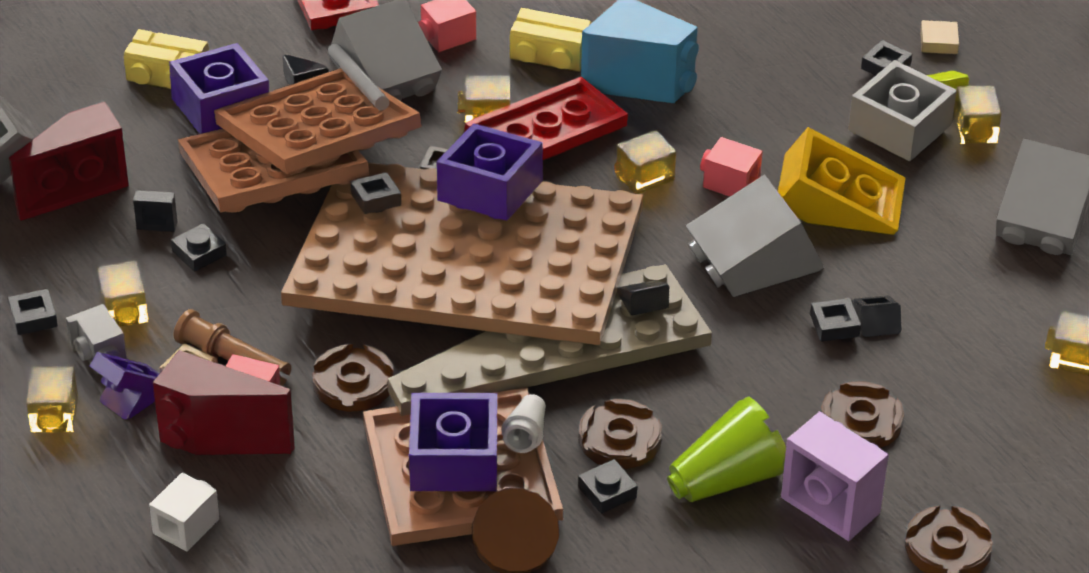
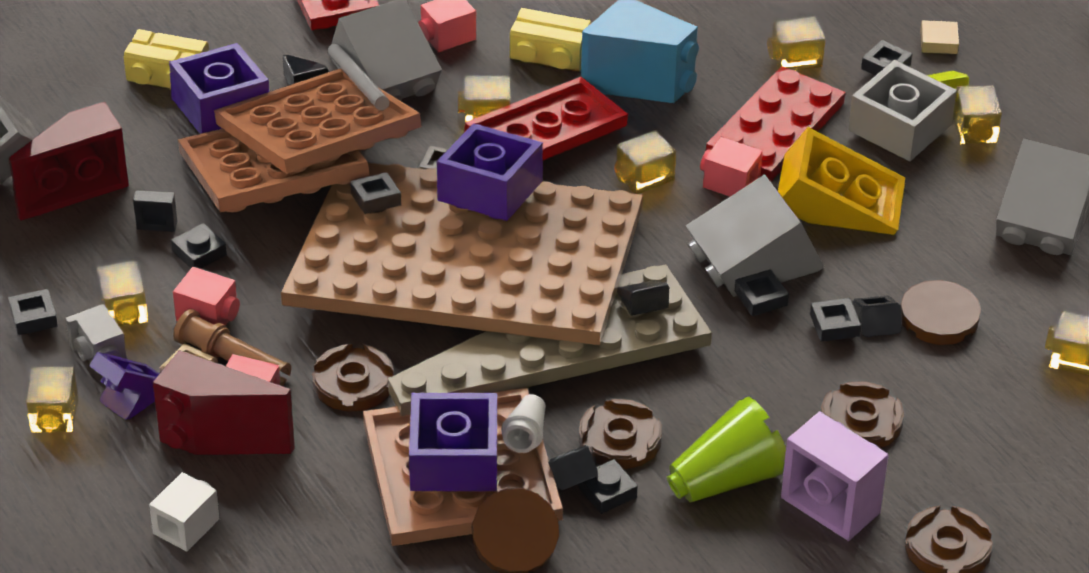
none -> coral brick [173,267,240,325]
none -> black slope [548,445,599,490]
none -> plate [706,66,845,182]
none -> black plate [734,269,789,316]
none -> clear yellow brick [767,17,825,71]
none -> tile [901,280,981,345]

